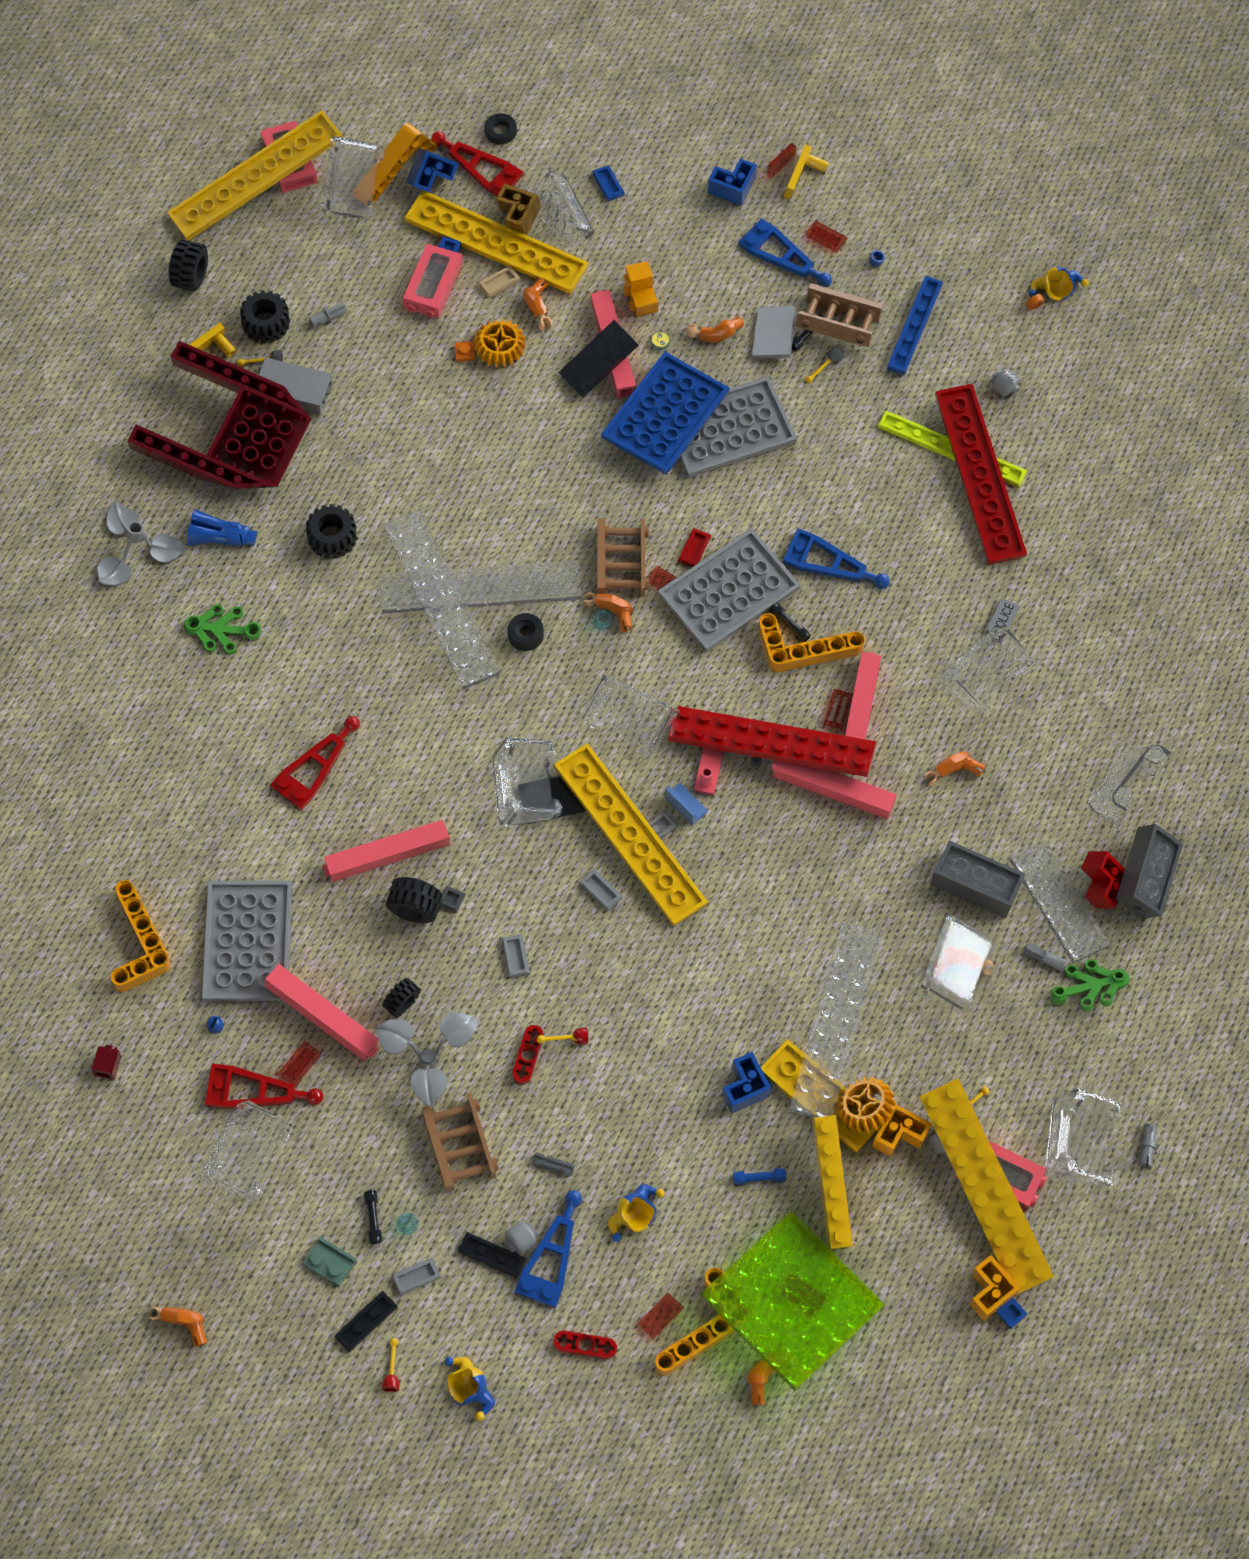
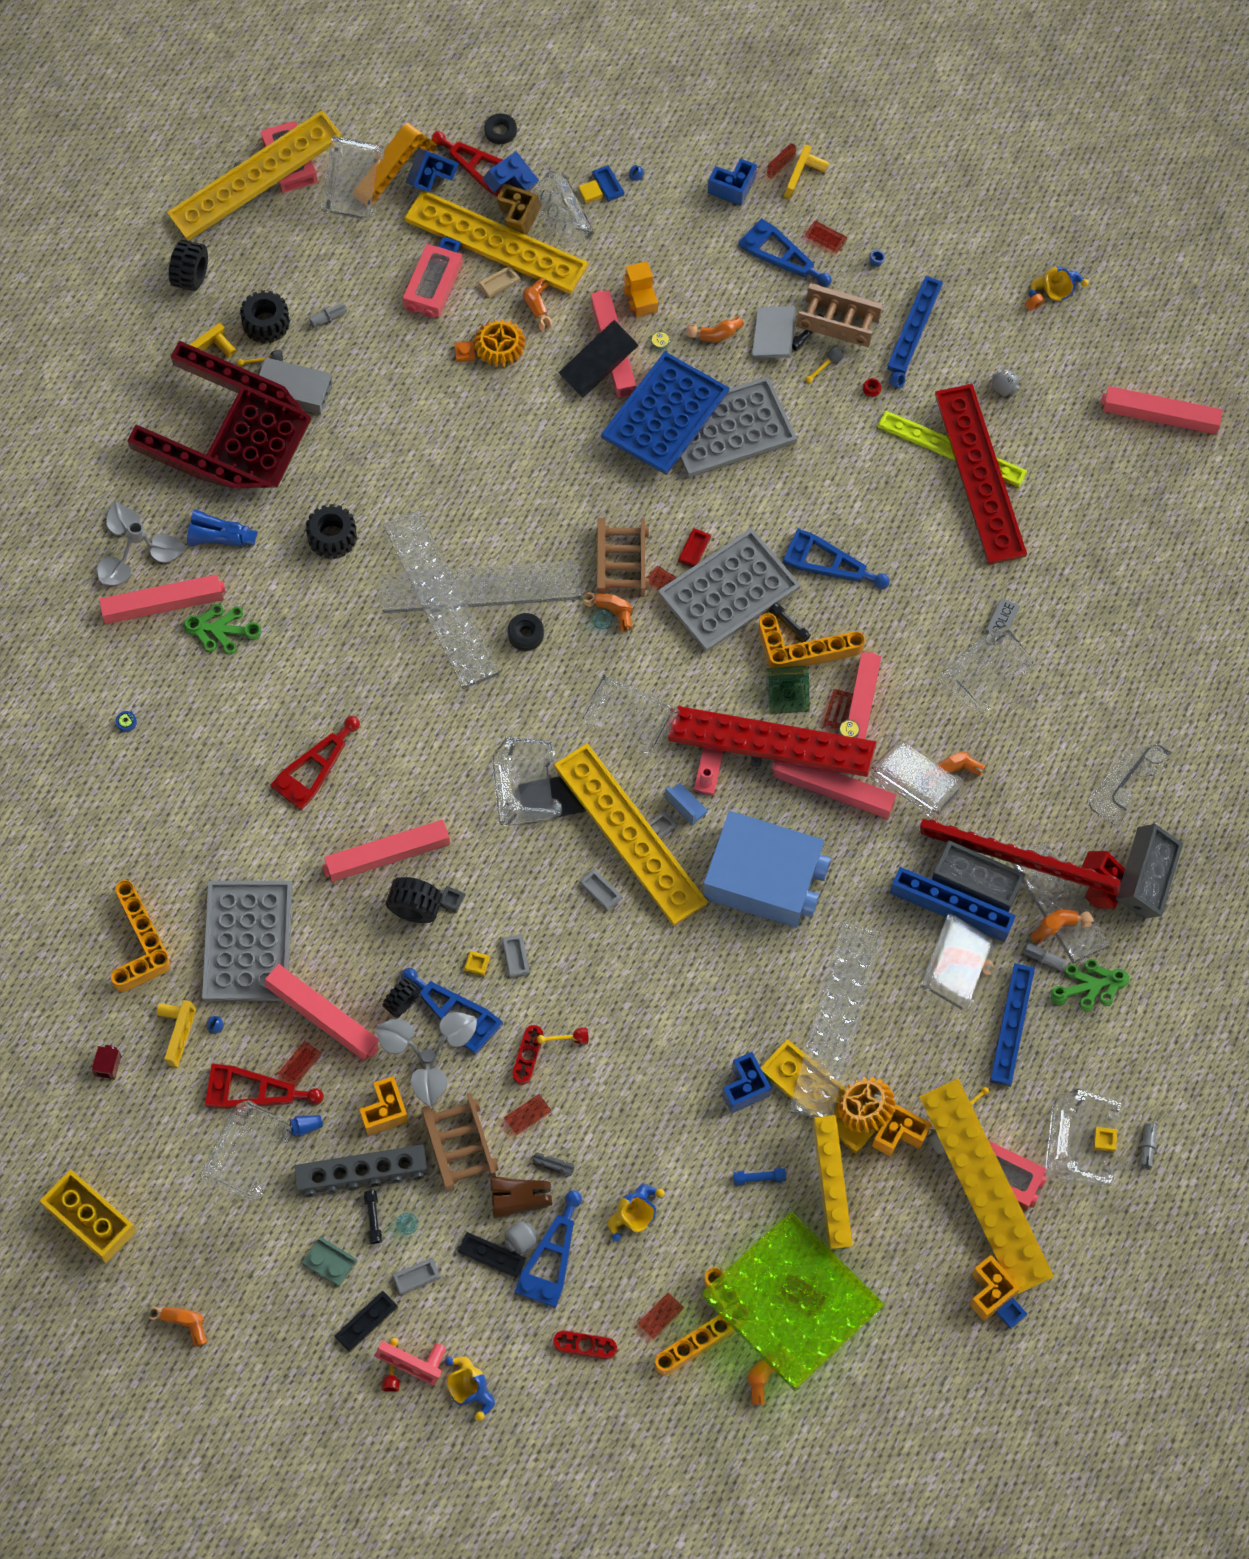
none -> yellow brick [40,1169,137,1264]
none -> coral brick [99,574,226,624]
none -> tile [116,711,137,732]
none -> yellow piece [157,1000,197,1068]
none -> blue cone [290,1115,323,1137]
none -> dark grey brick [294,1144,428,1198]
none -> light orange brick [359,1076,408,1136]
none -> coral piece [374,1341,446,1386]
none -> blue plate [401,968,503,1055]
none -> yellow tile [464,951,490,977]
none -> blue brick [483,151,539,193]
none -> reddish brown piece [490,1176,552,1219]
none -> clear red tile [504,1094,552,1136]
none -> yellow tile [578,180,603,204]
none -> blue hinge [629,165,644,181]
none -> medium blue brick [703,811,831,928]
none -> clear green slope [766,666,810,714]
none -> light yellow tile [839,720,860,738]
none -> red plate [862,378,882,397]
none -> clear windscreen [868,741,964,822]
none -> blue hinge [889,372,905,388]
none -> blue brick [890,867,1016,942]
none -> red plate [920,819,1121,896]
none -> blue plate [990,963,1035,1087]
none -> orange arm [1031,909,1094,944]
none -> yellow tile [1094,1127,1118,1152]
none -> coral brick [1100,386,1223,435]

